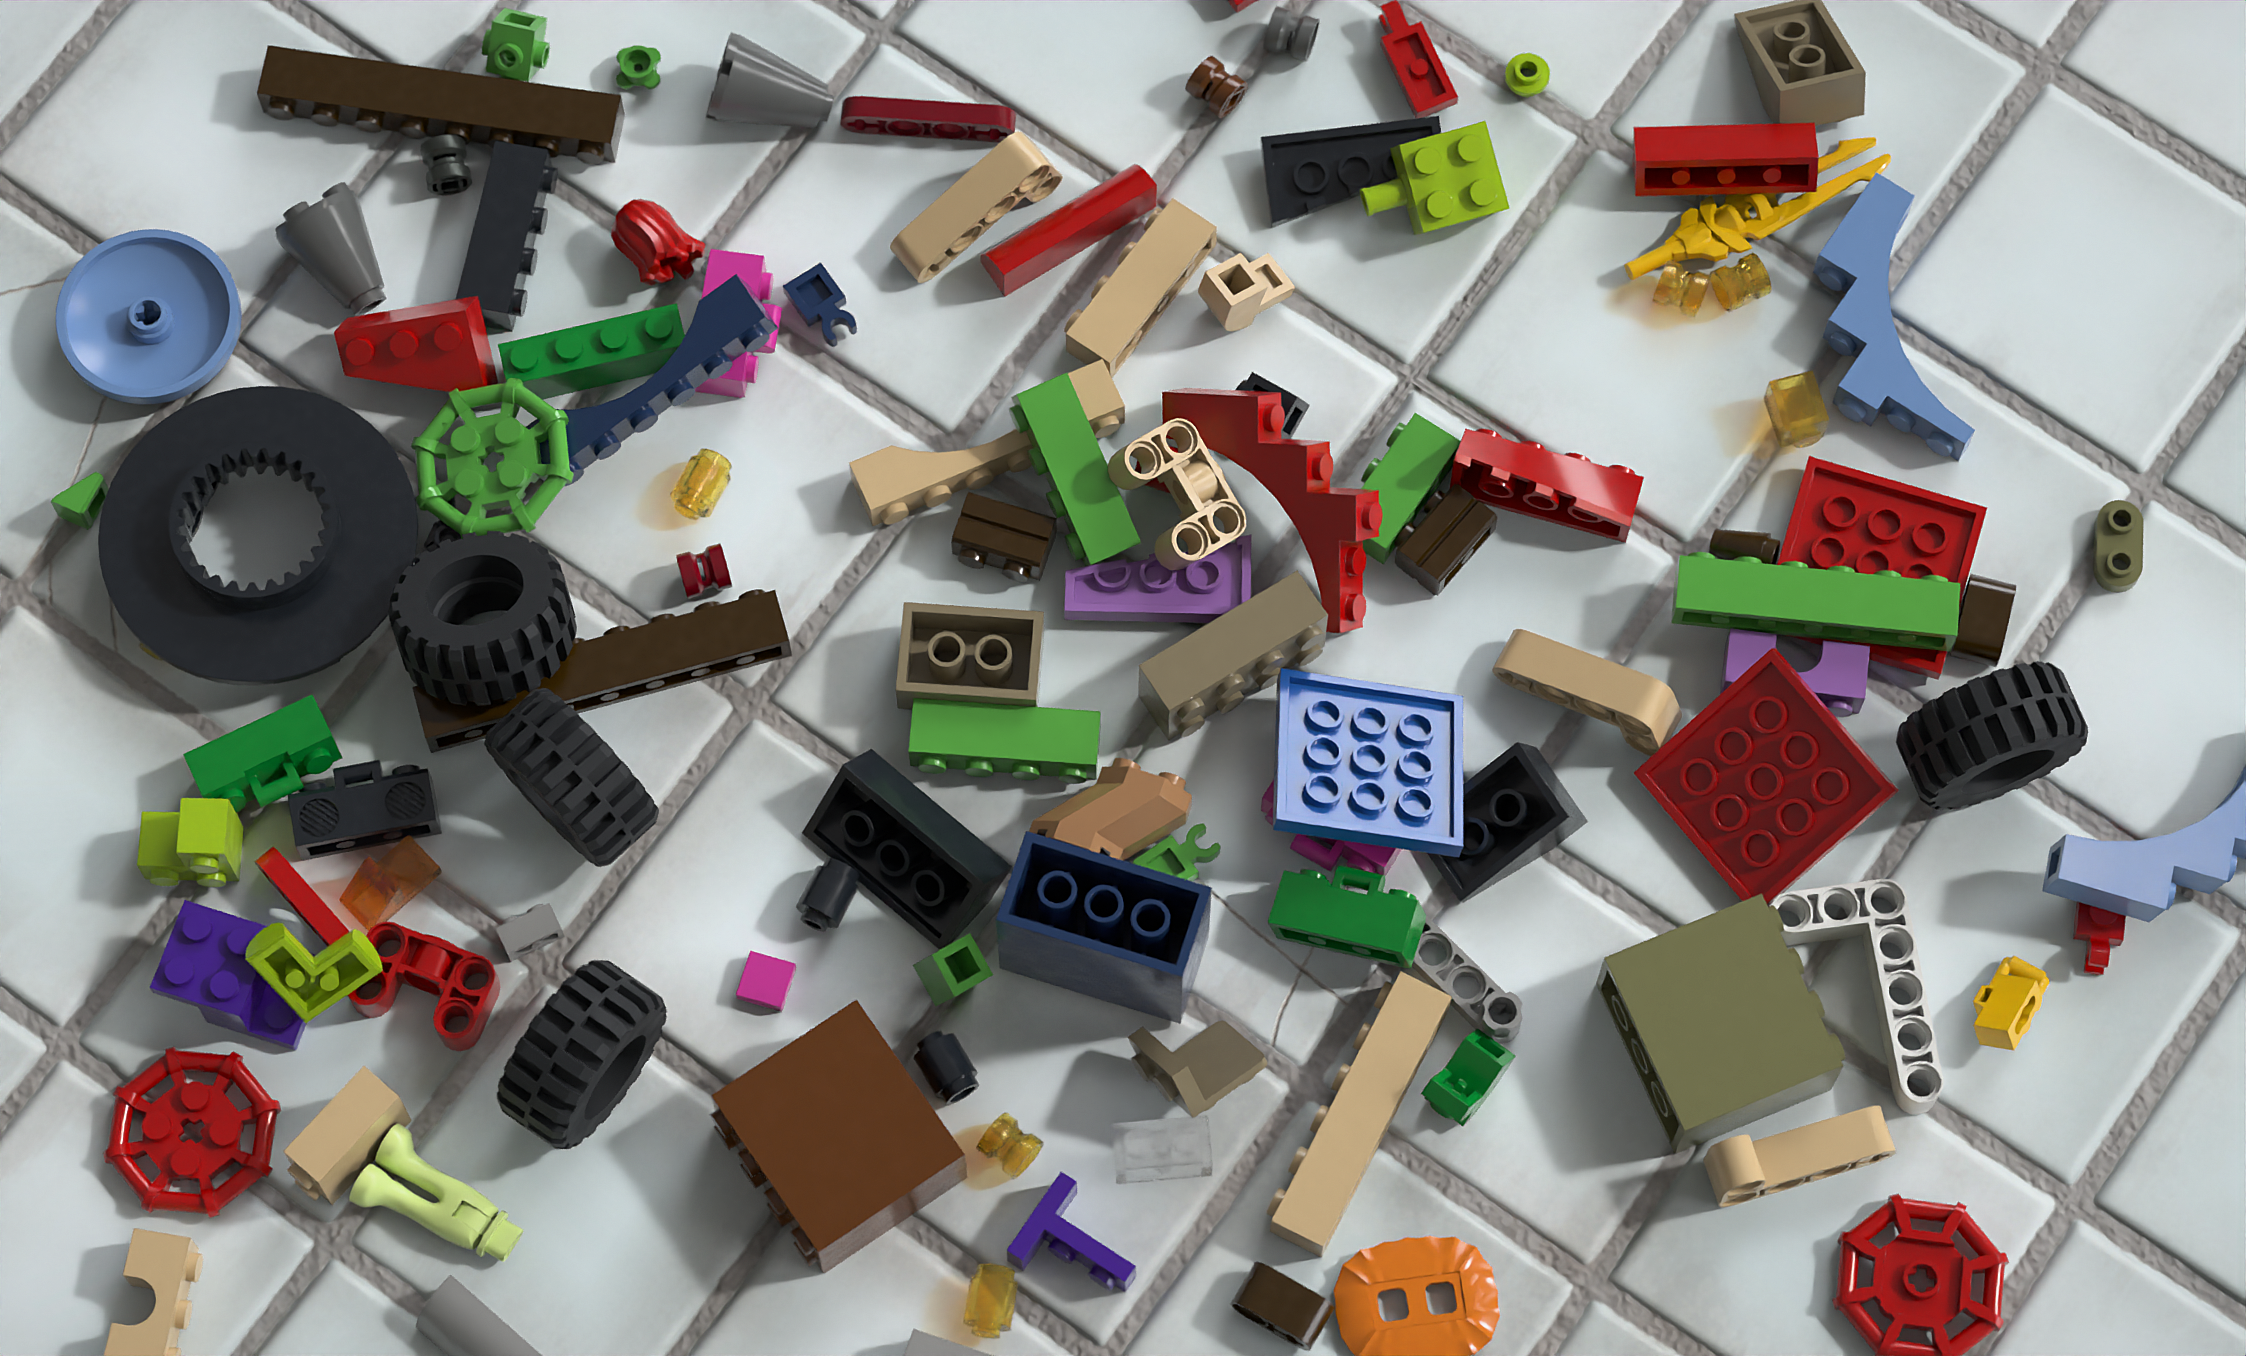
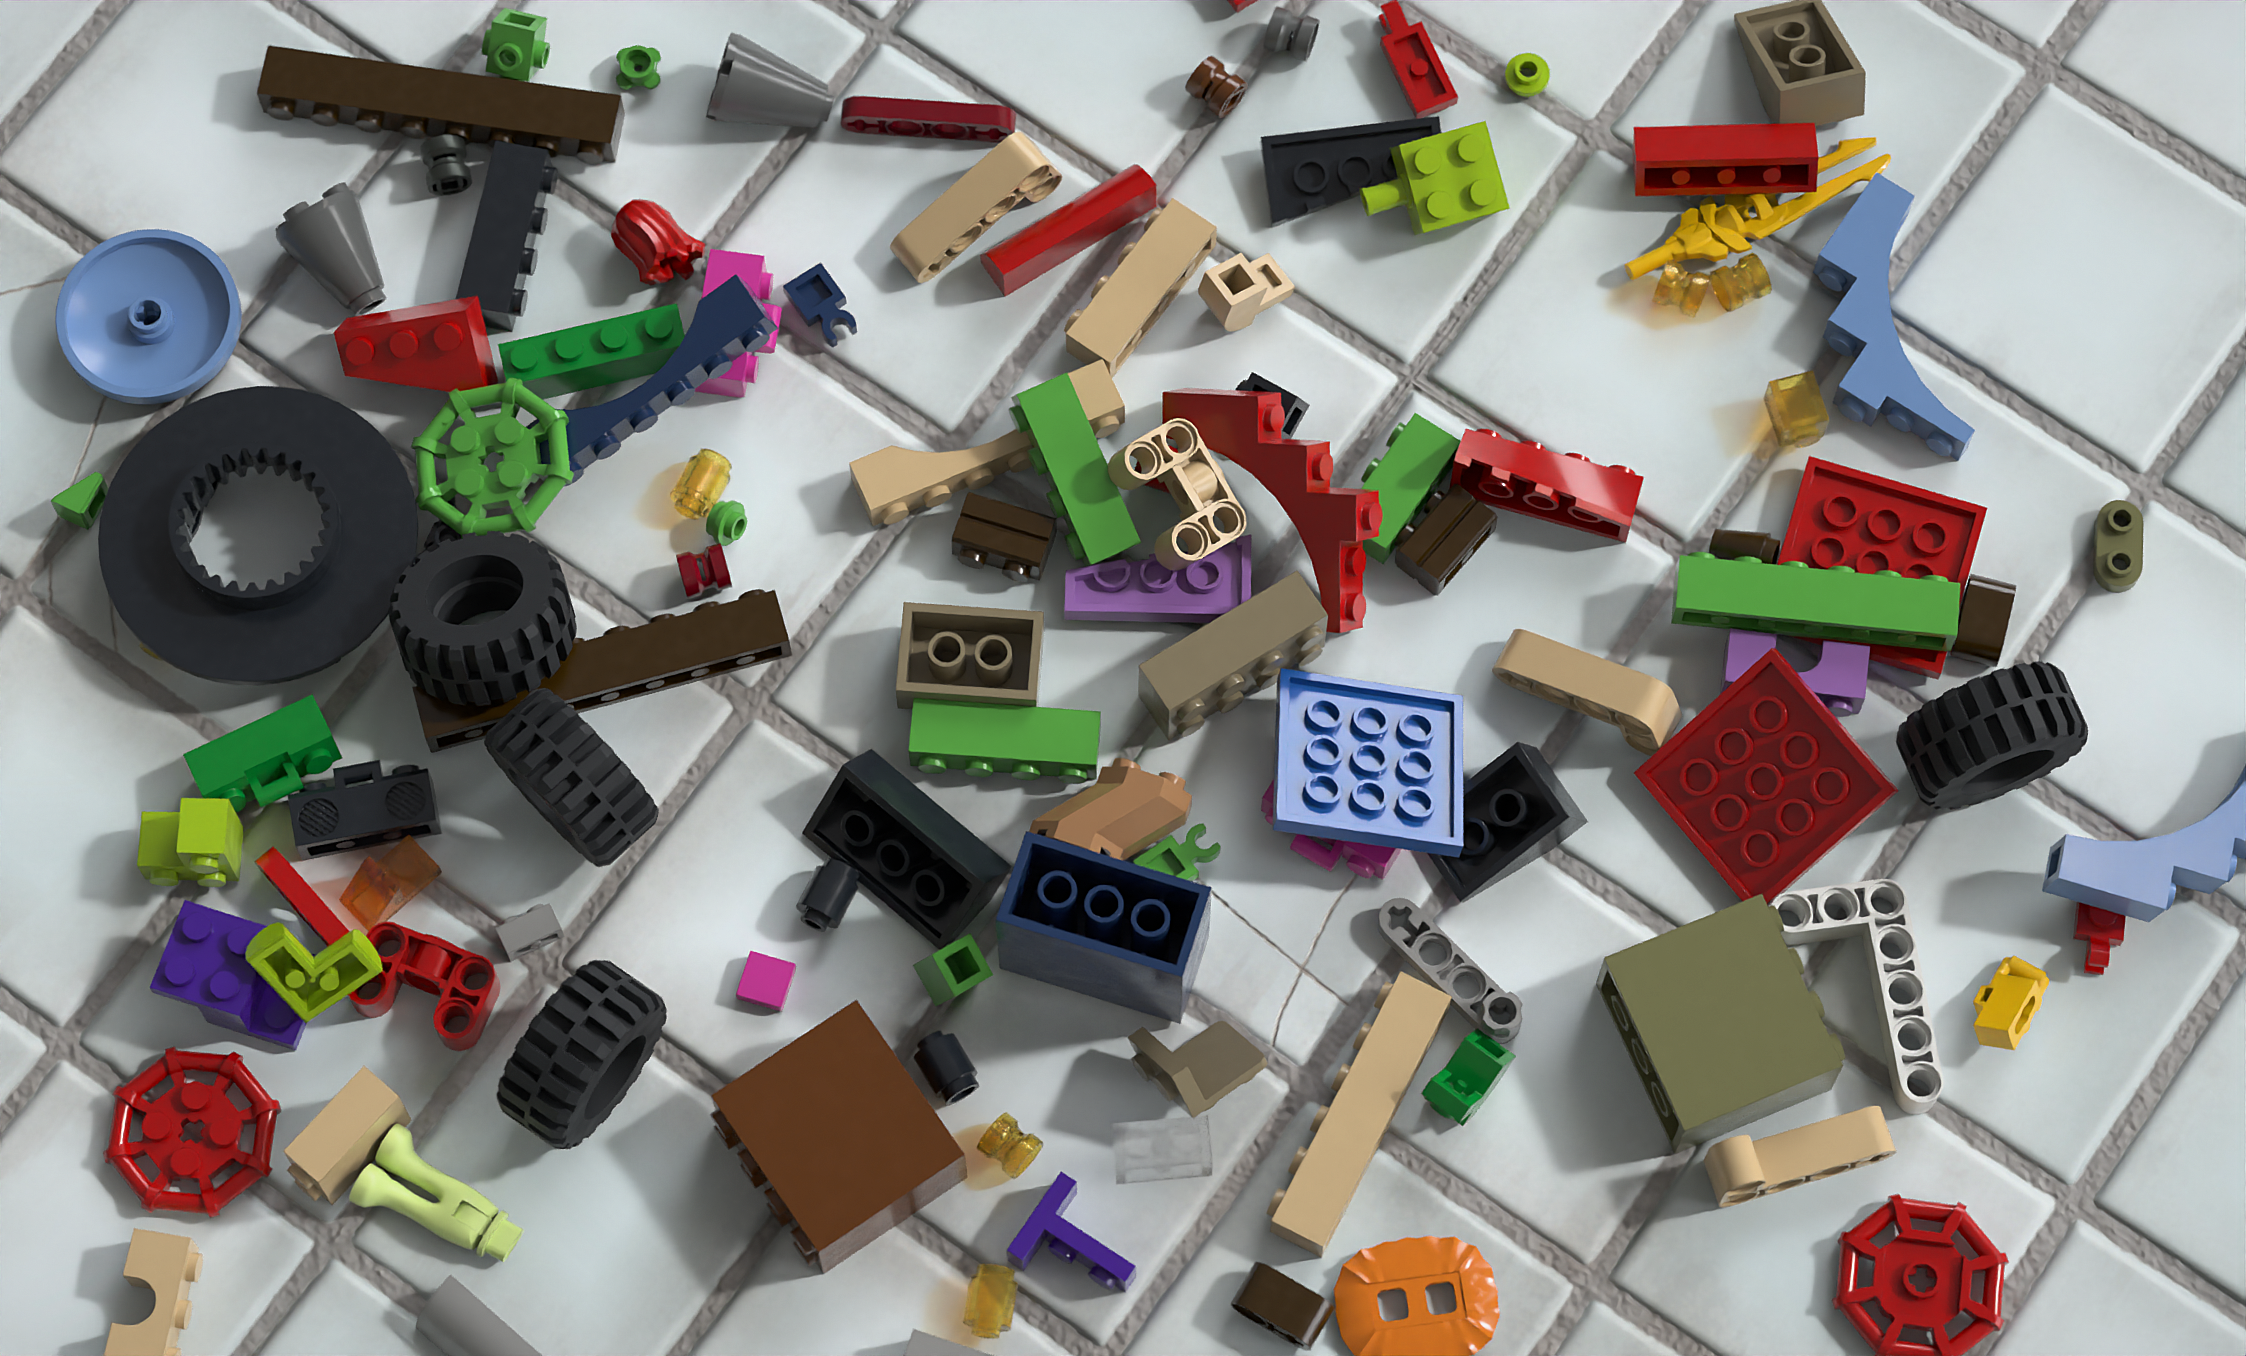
green piece [1267,865,1426,969] -> none
none -> bright green plate [706,500,747,546]

